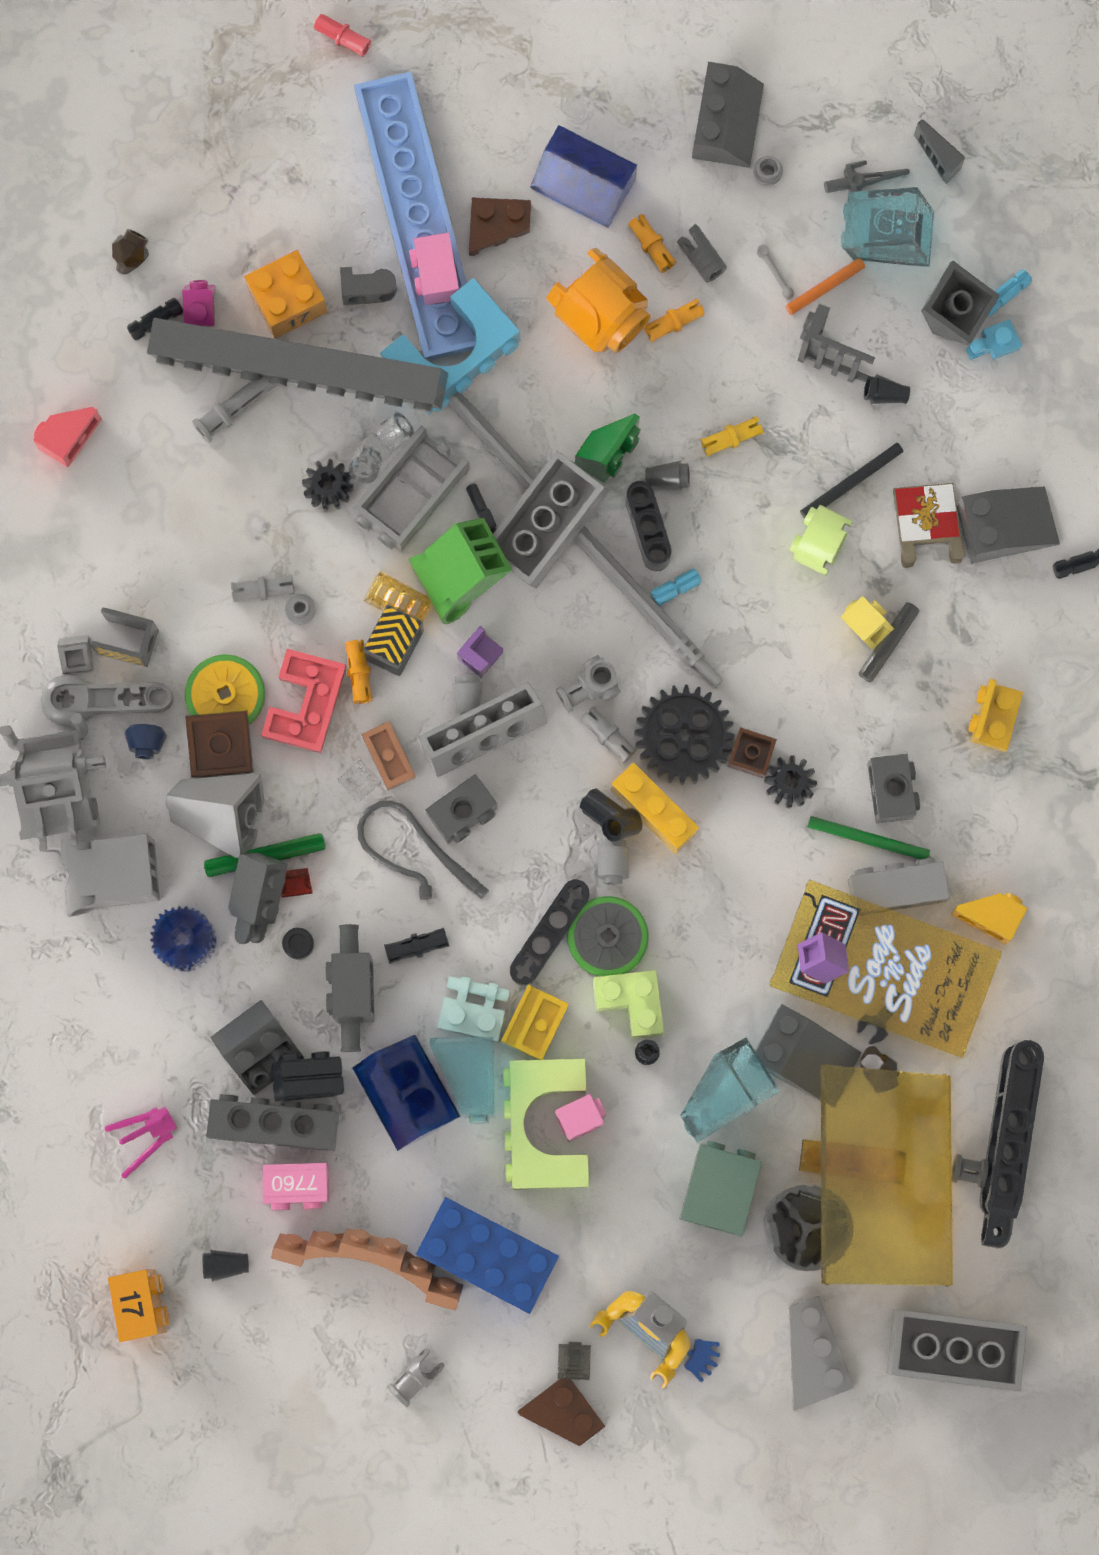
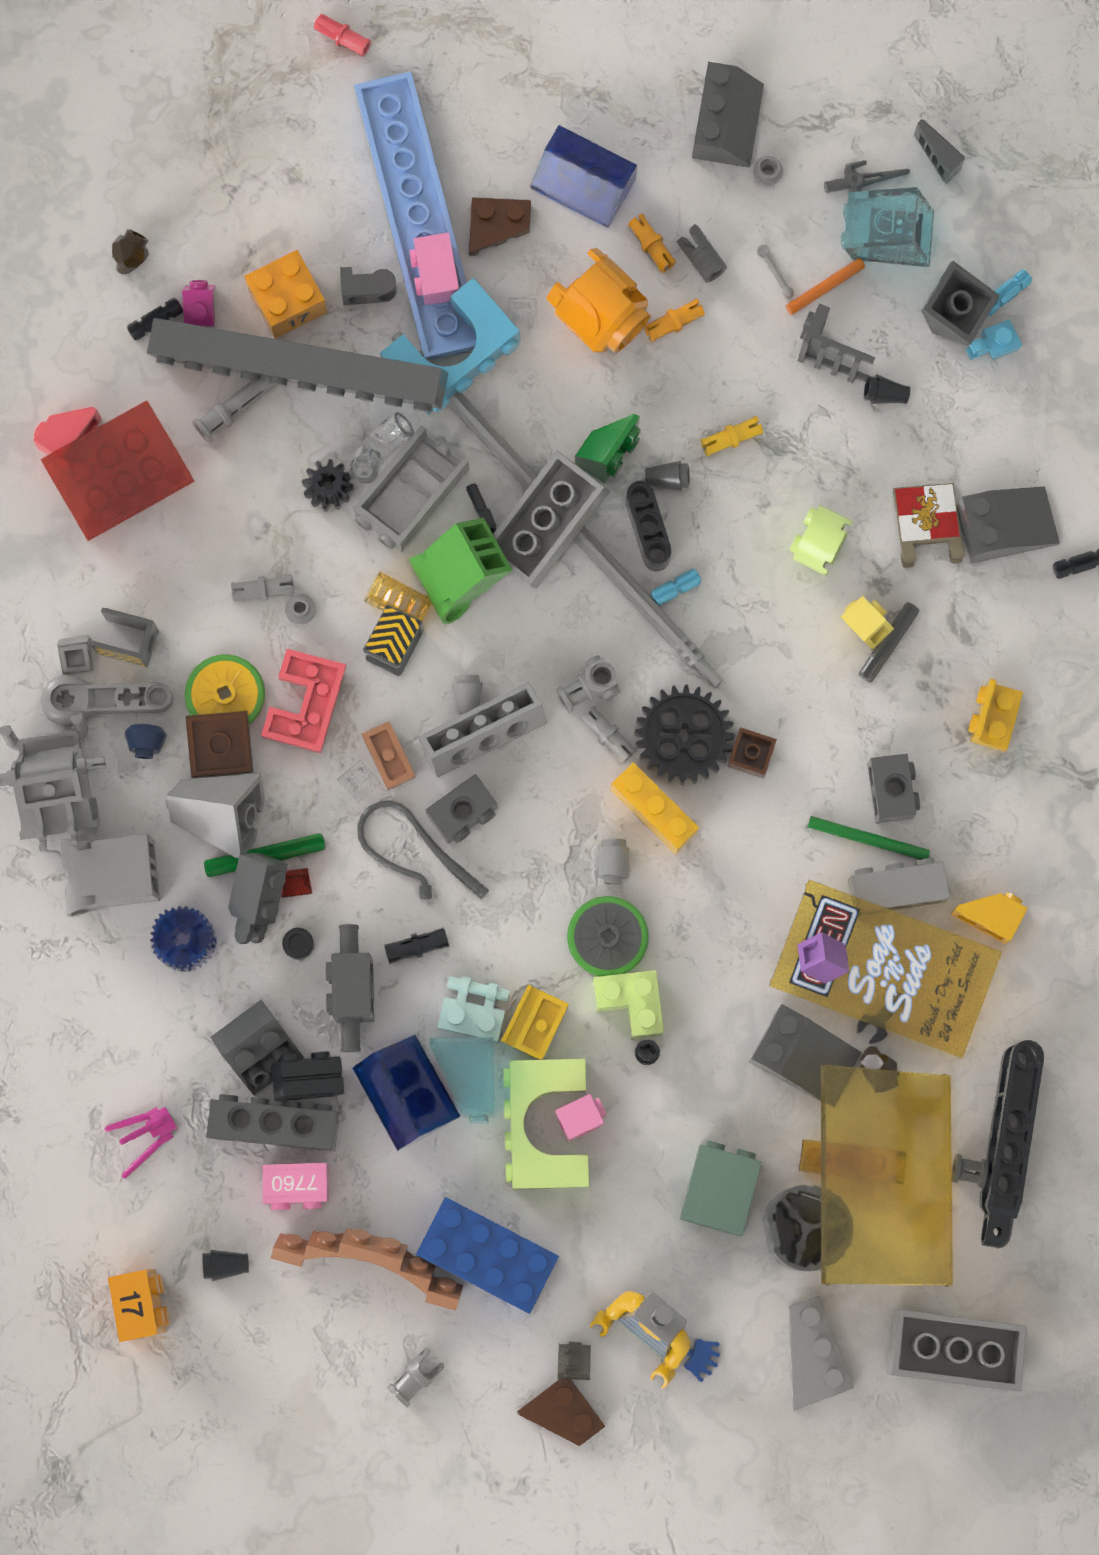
light orange pin [345,640,373,704] -> none
medium lavender panel [457,626,503,678] -> none
black beam [510,879,590,986] -> none
black piece [579,788,643,842] -> none
clear light blue slope [680,1037,780,1143] -> none
black gear [764,755,817,809] -> none
black bar [800,442,904,519] -> none
none -> clear red slope [40,400,195,541]

